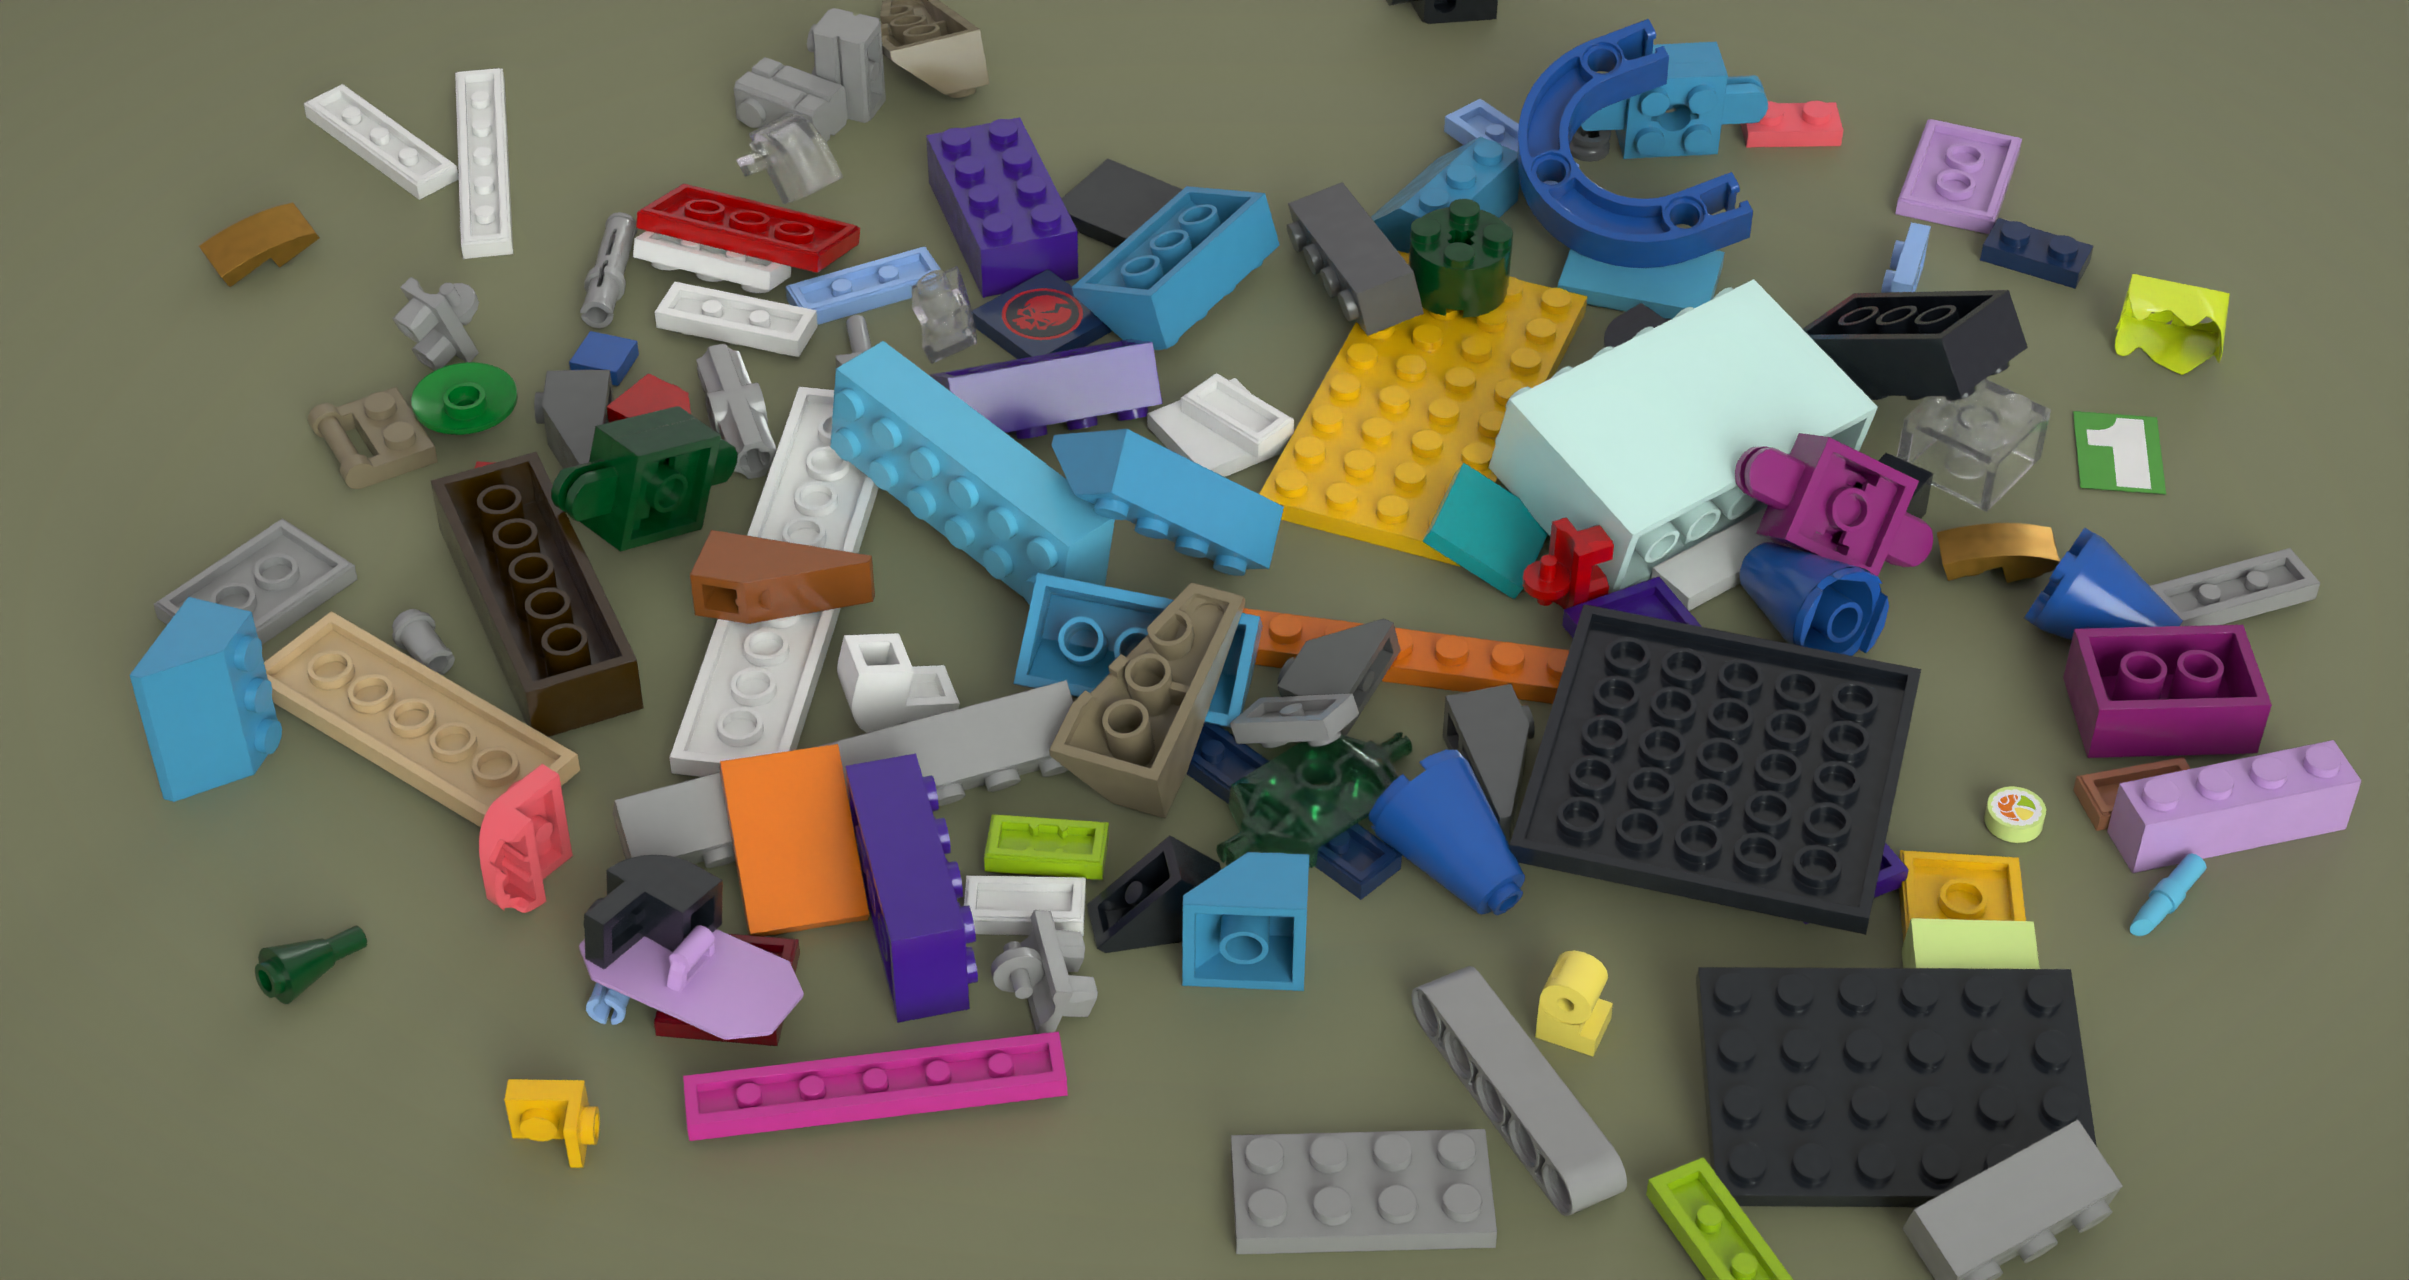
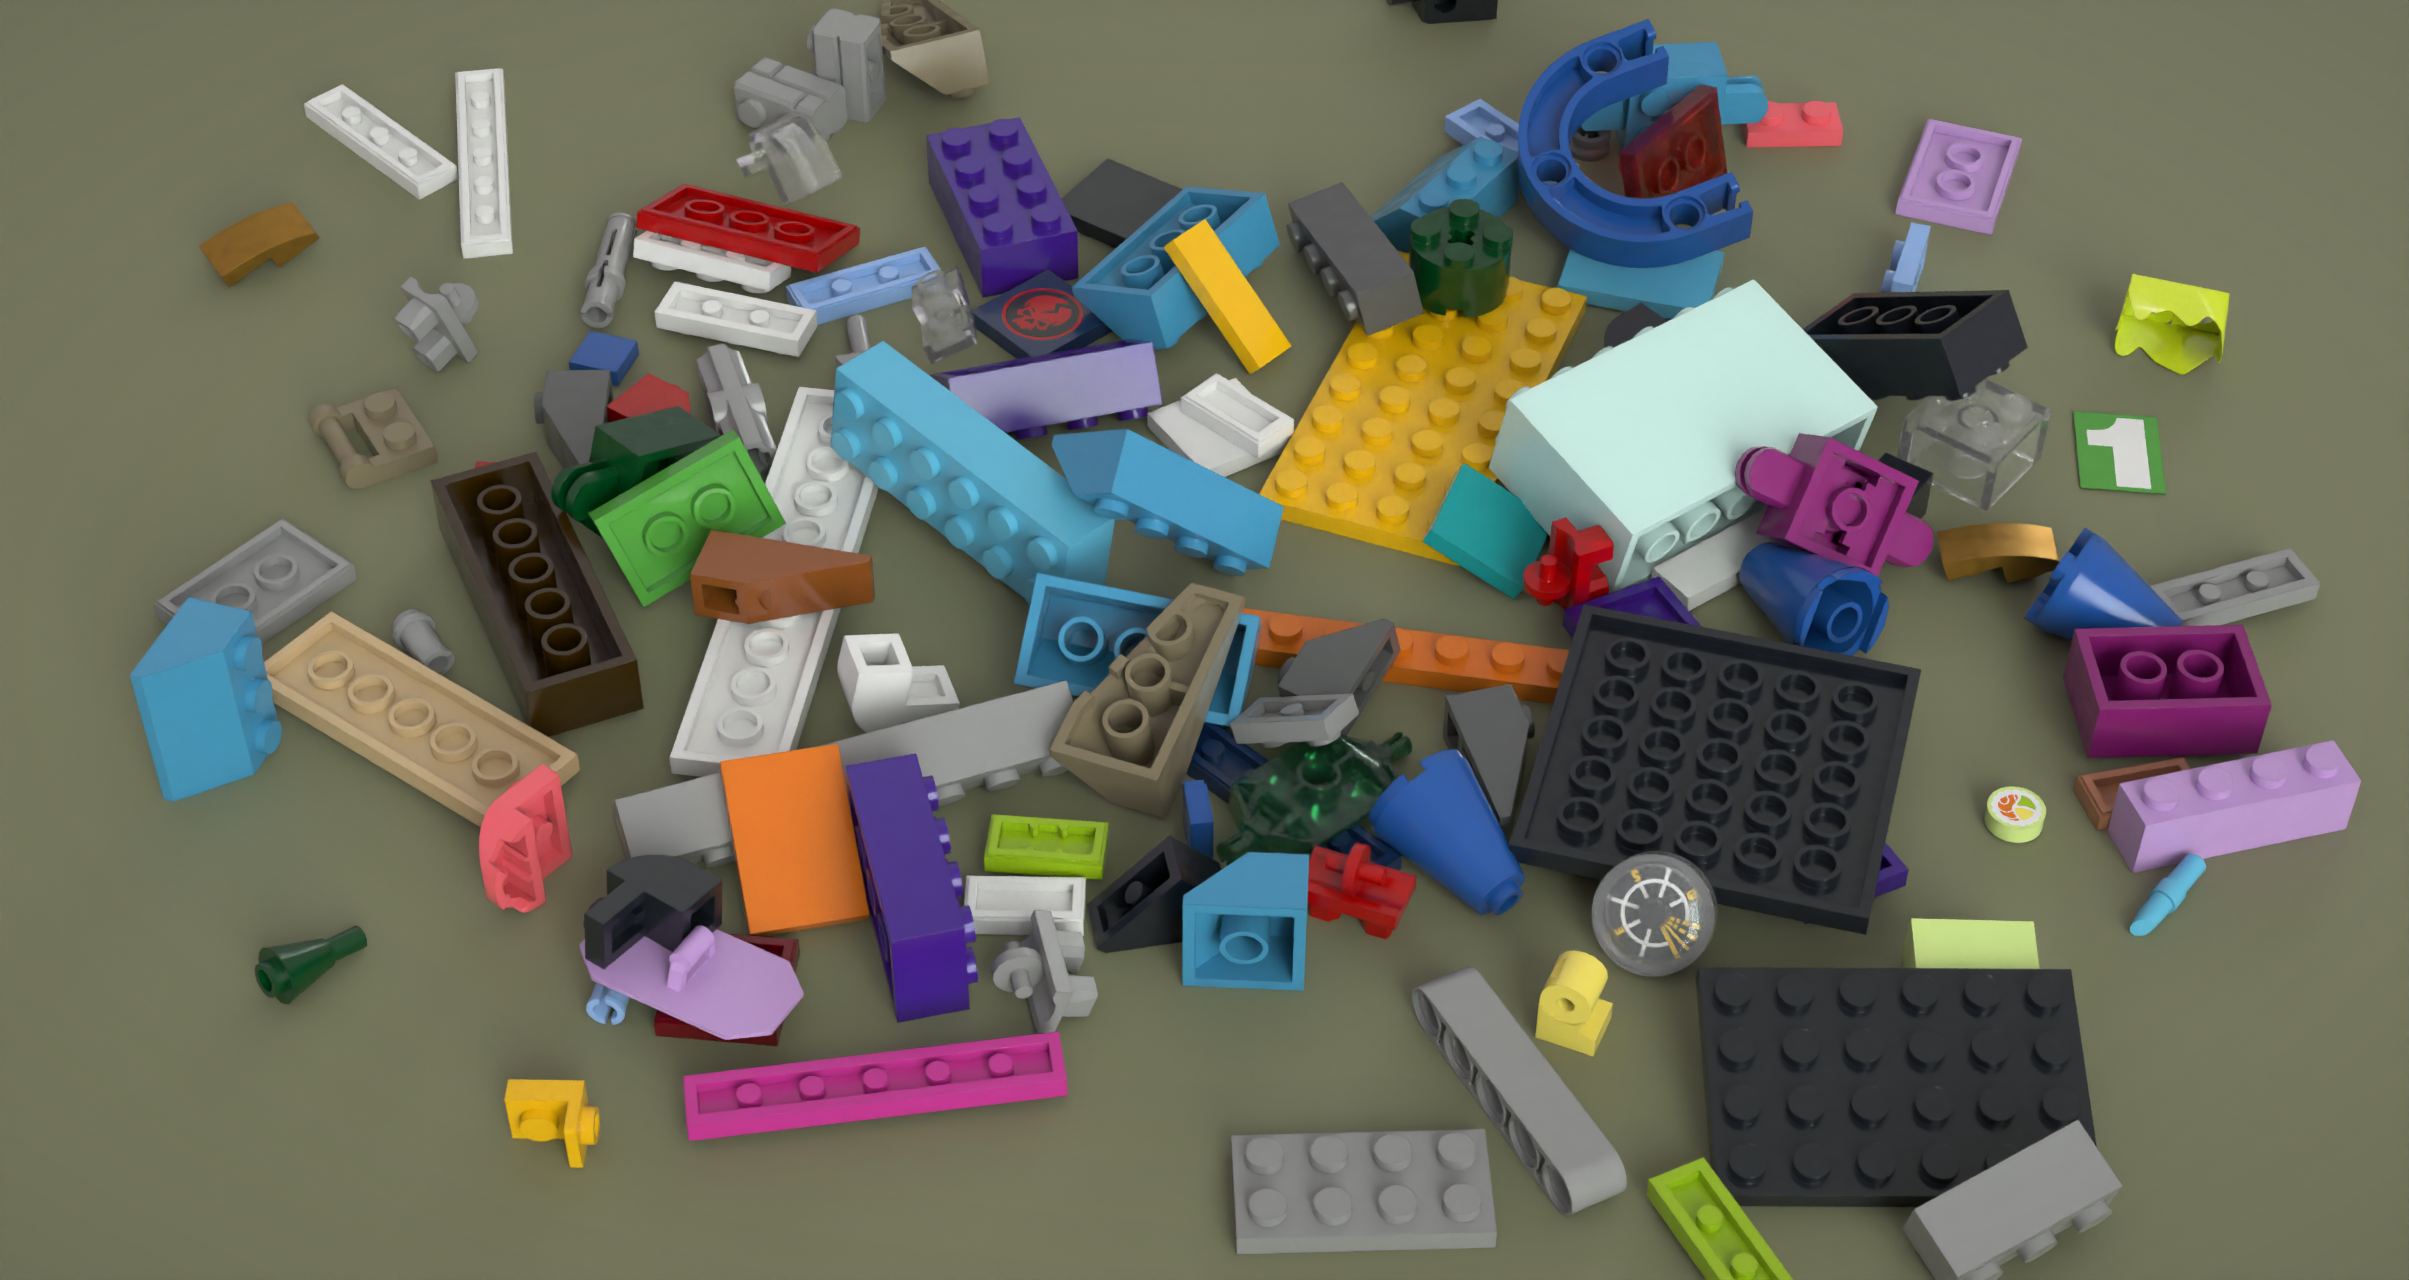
green dish [411,362,518,435] -> none
yellow tile [1899,850,2026,943] -> none
dark blue plate [1980,218,2094,289] -> none
none -> bright green plate [588,429,786,607]
none -> yellow tile [1164,219,1291,375]
none -> blue tile [1183,780,1214,858]
none -> red hips [1307,842,1417,939]
none -> clear piece [1592,851,1718,976]
none -> clear red plate [1619,84,1728,199]

